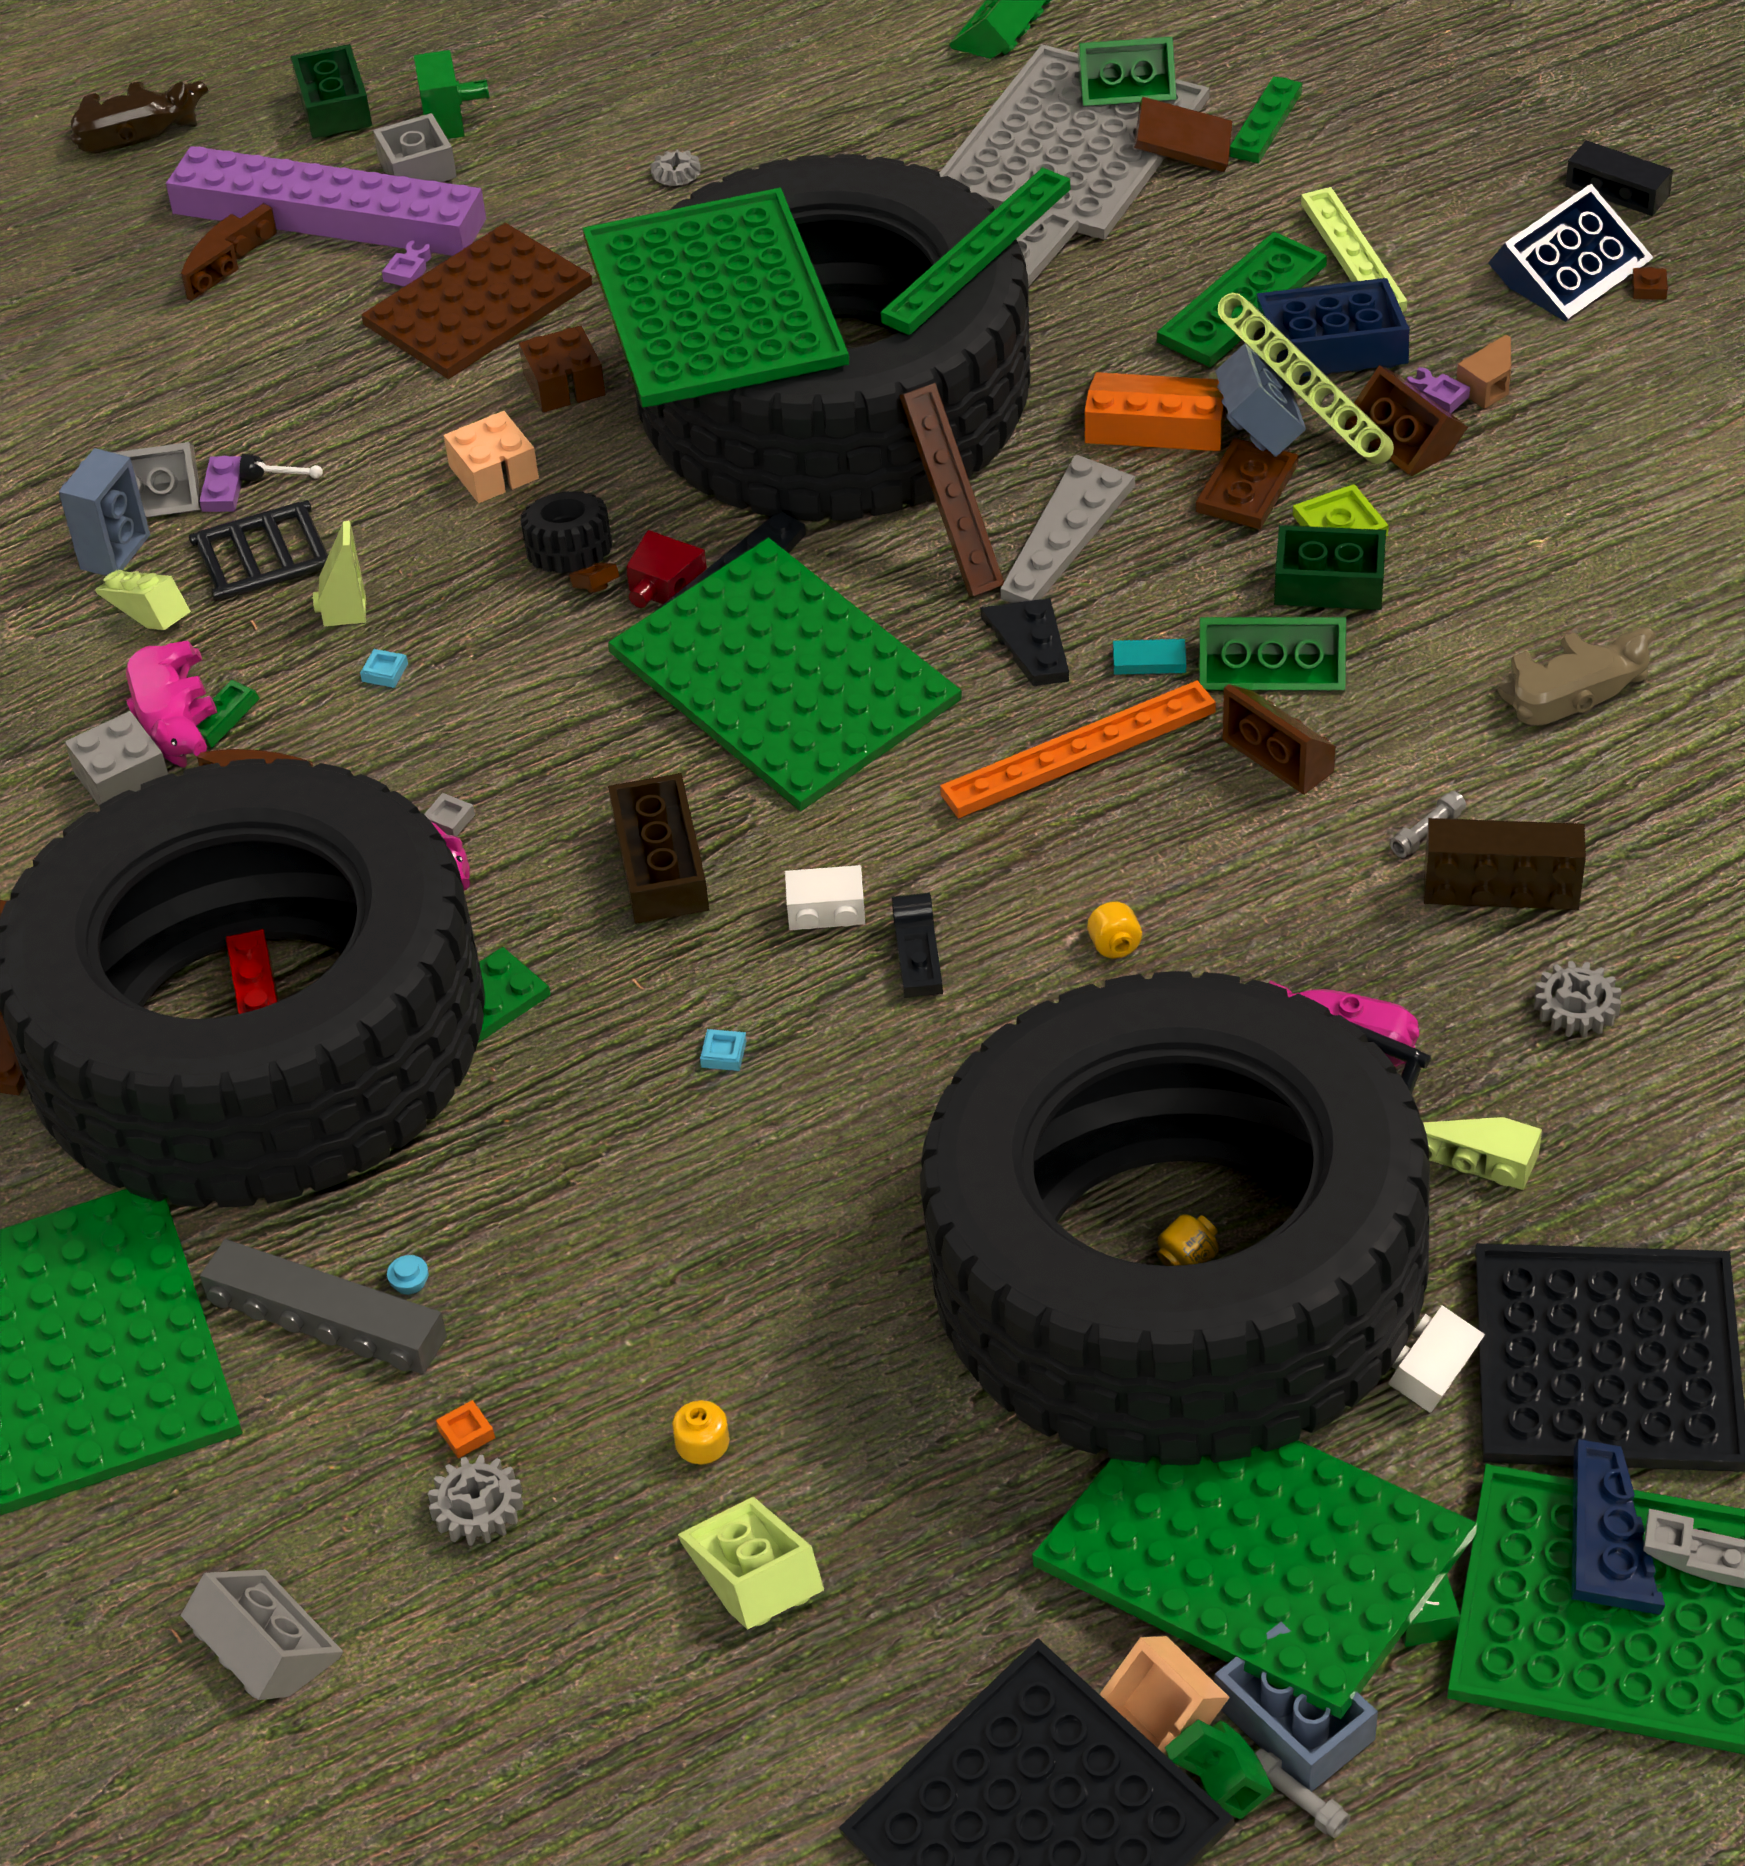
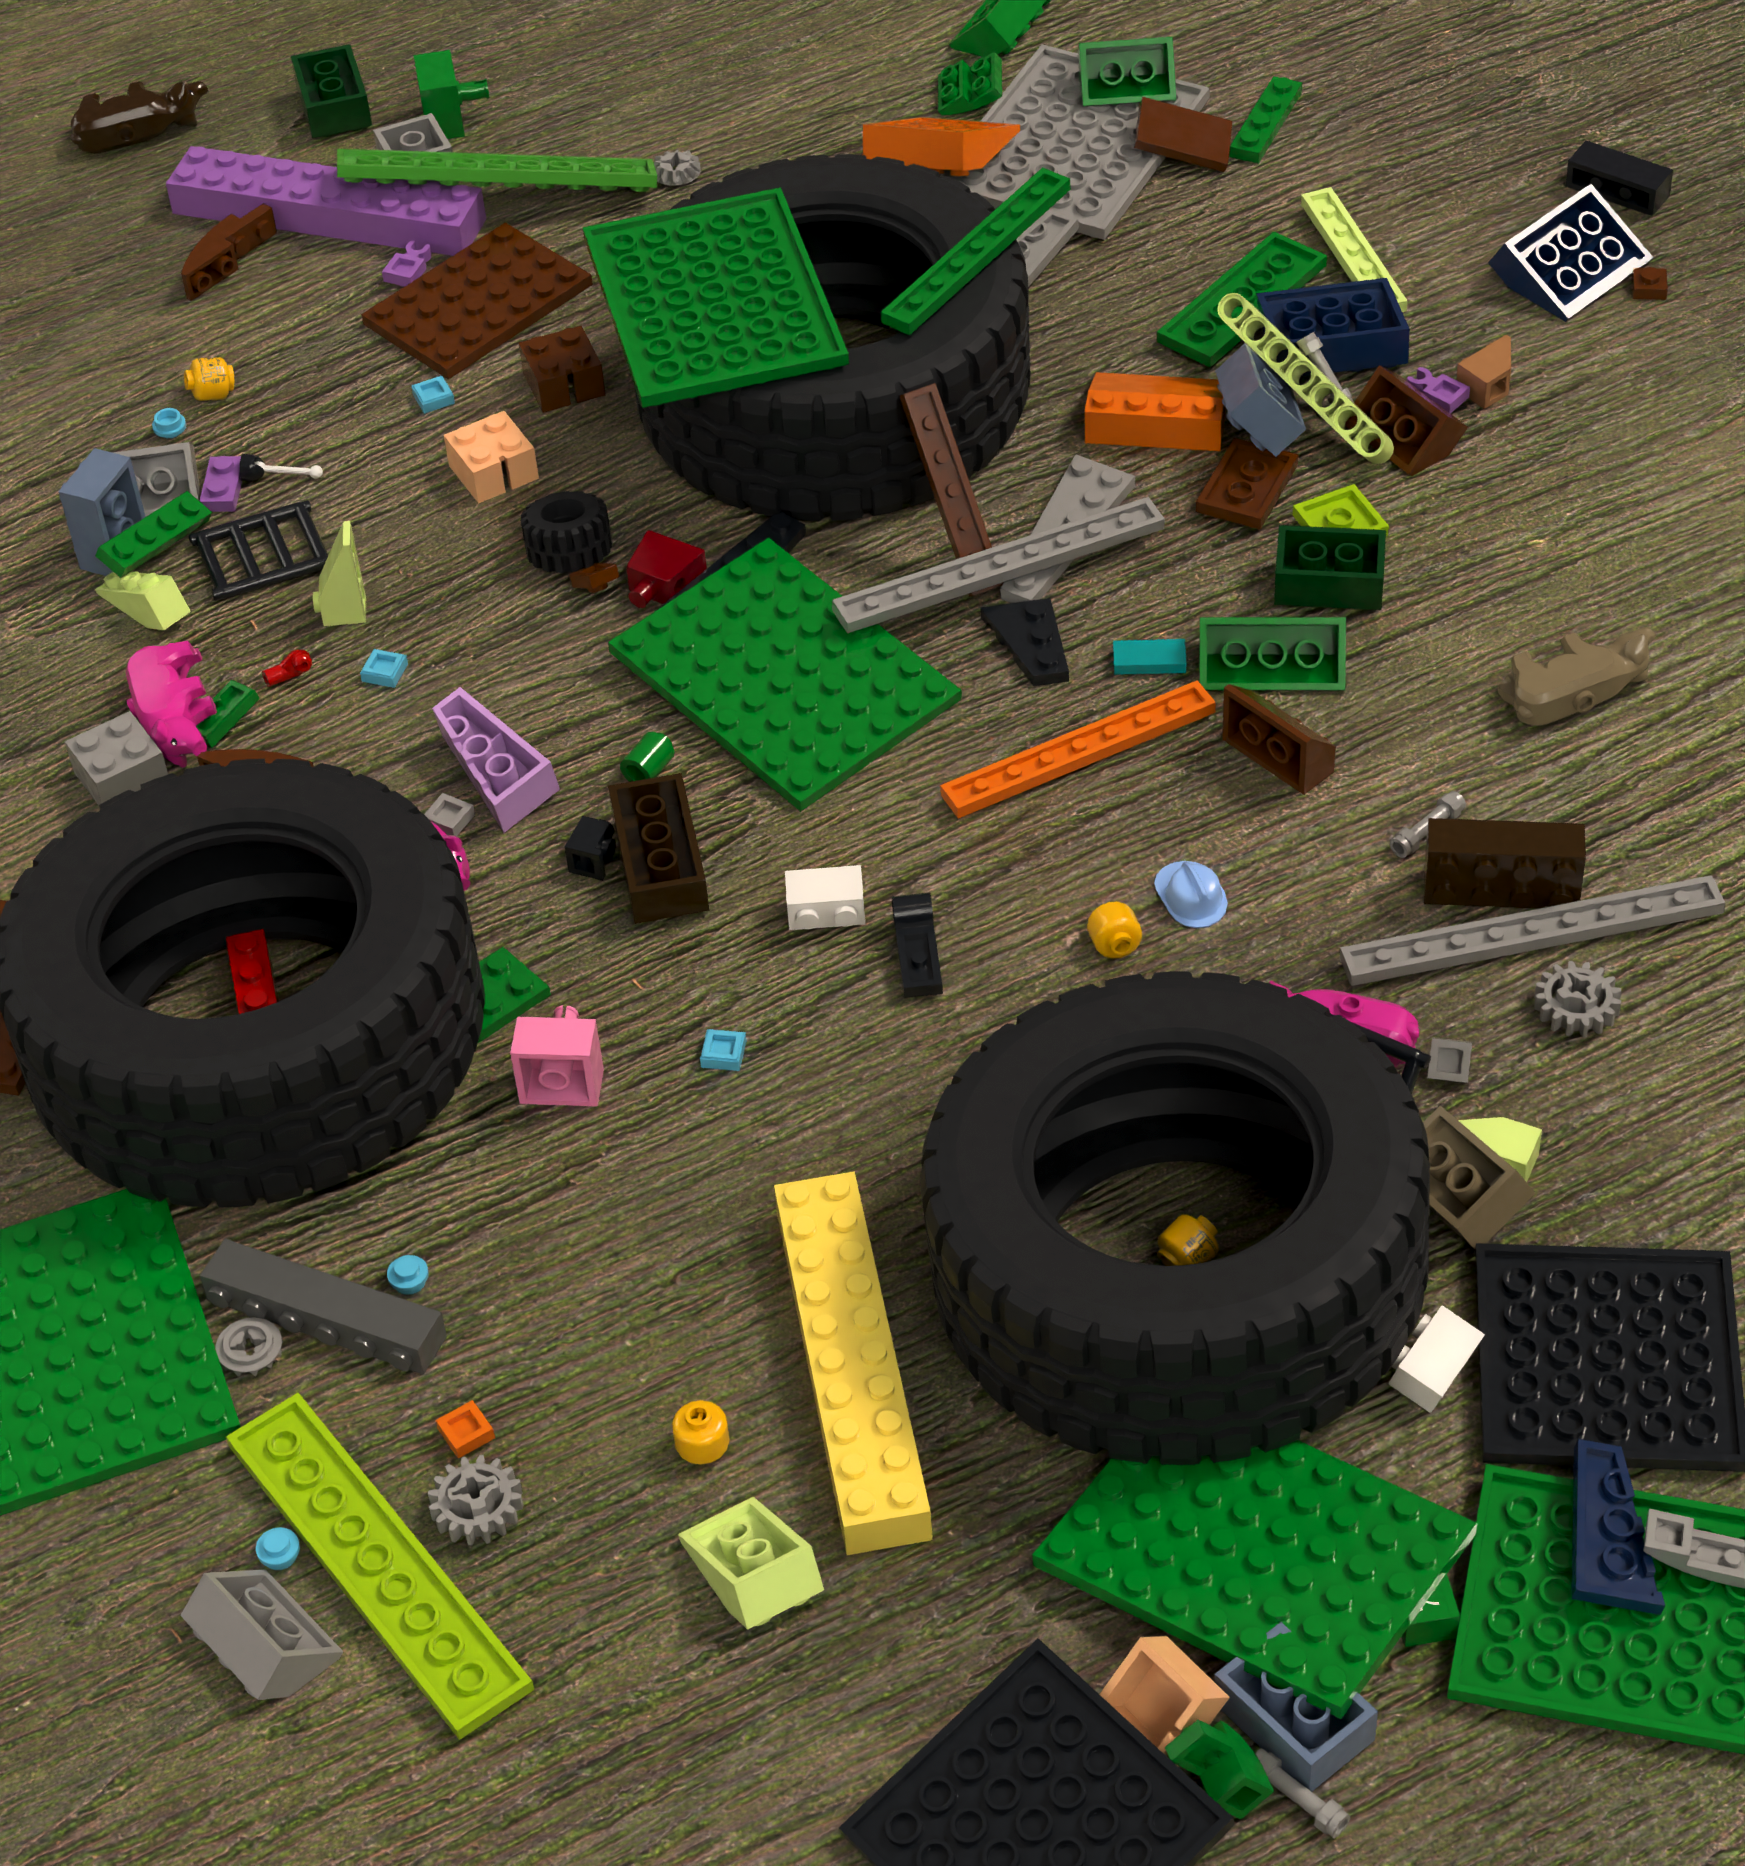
none -> green plate [95,491,212,578]
none -> medium azure plate [152,408,186,438]
none -> yellow head [184,357,235,401]
none -> light grey gear [215,1317,283,1377]
none -> lime plate [226,1392,534,1740]
none -> medium azure plate [256,1527,300,1570]
none -> red arm [262,649,312,687]
none -> bright green plate [337,149,657,192]
none -> medium azure tile [411,376,455,414]
none -> lavender wedge [432,687,560,833]
none -> bright pink brick [510,1005,604,1106]
none -> black brick [565,816,616,881]
none -> green brick [620,732,675,782]
none -> light yellow brick [774,1171,933,1555]
none -> light grey plate [832,497,1165,633]
none -> orange slope [863,117,1020,176]
none -> green slope [938,52,1002,116]
none -> light blue piece [1154,861,1228,929]
none -> light grey bar [1296,332,1354,405]
none -> light grey plate [1340,875,1725,986]
none -> dark tan slope [1423,1105,1536,1250]
none -> light grey plate [1427,1037,1472,1083]

